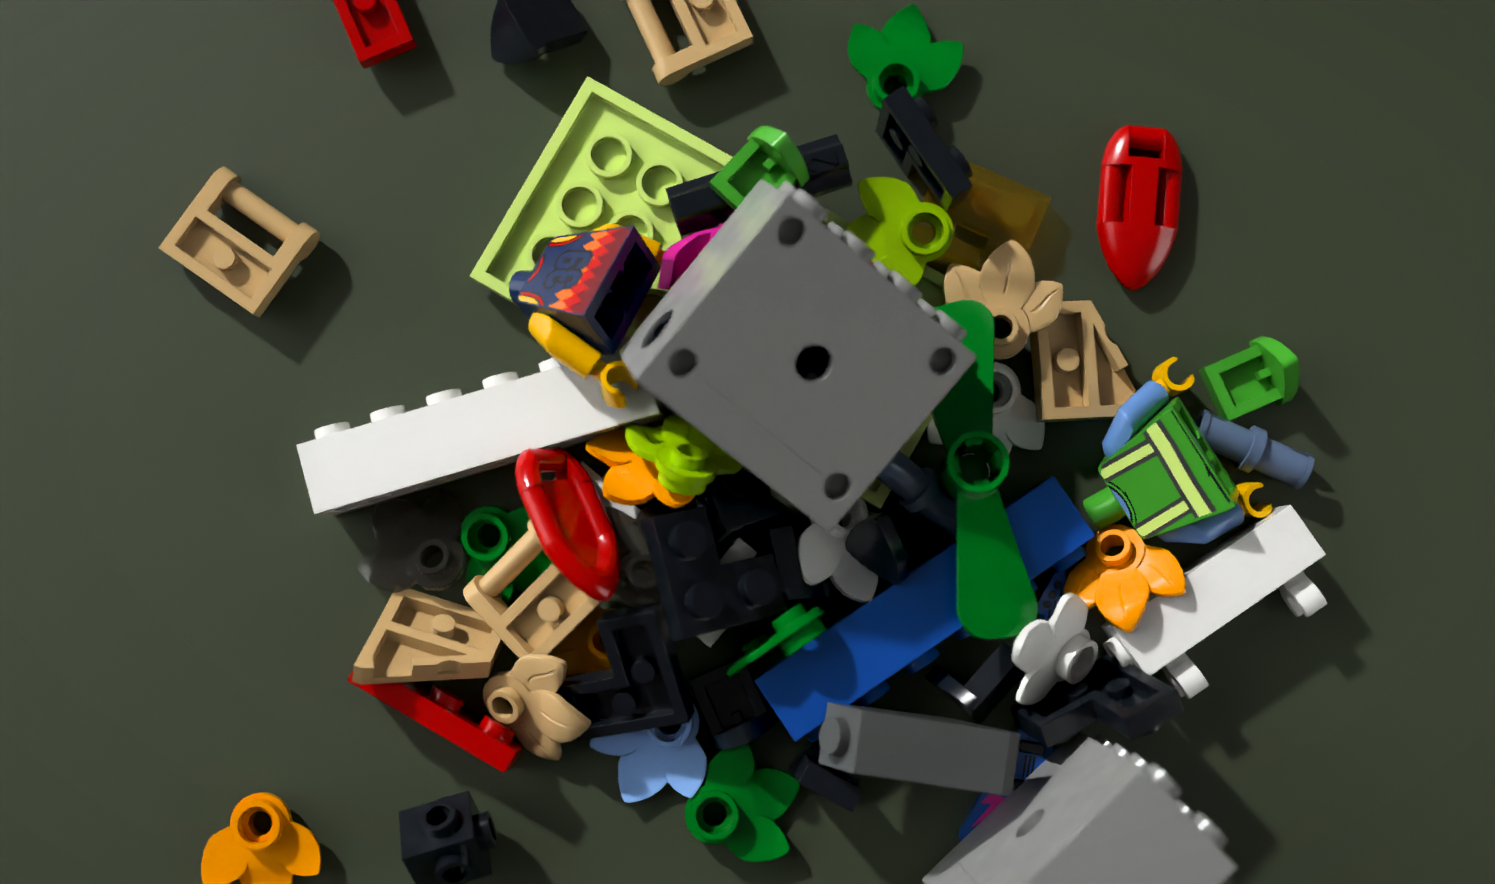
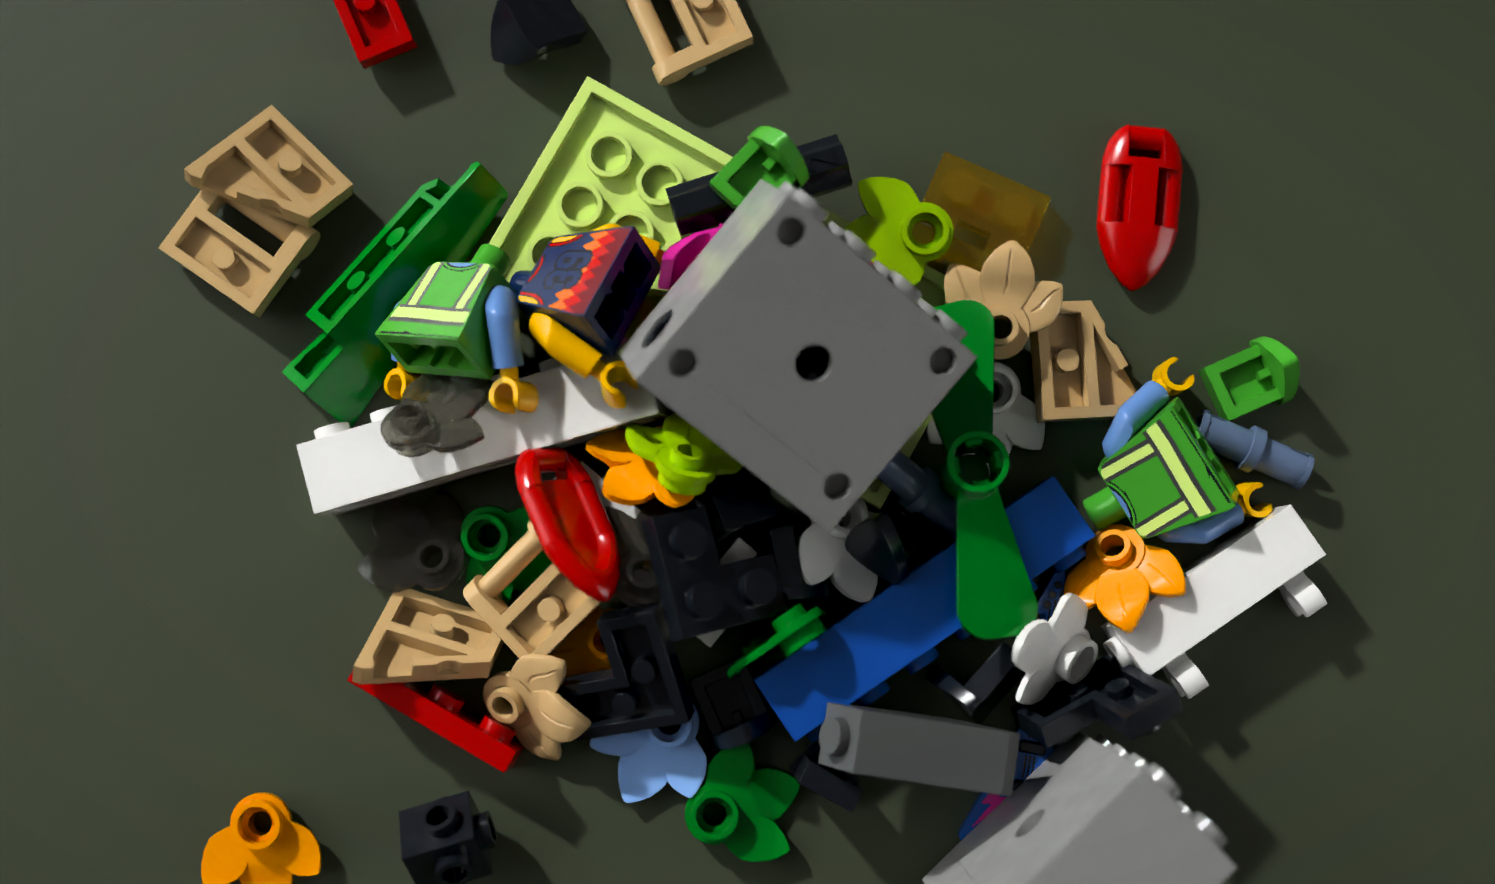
green plate [847,4,964,111] -> none
black plate [875,86,973,212] -> none
none -> tan wing [184,105,353,228]
none -> green wedge [282,161,508,427]
none -> torso [375,244,539,414]
none -> clear smoke plate [380,374,494,457]

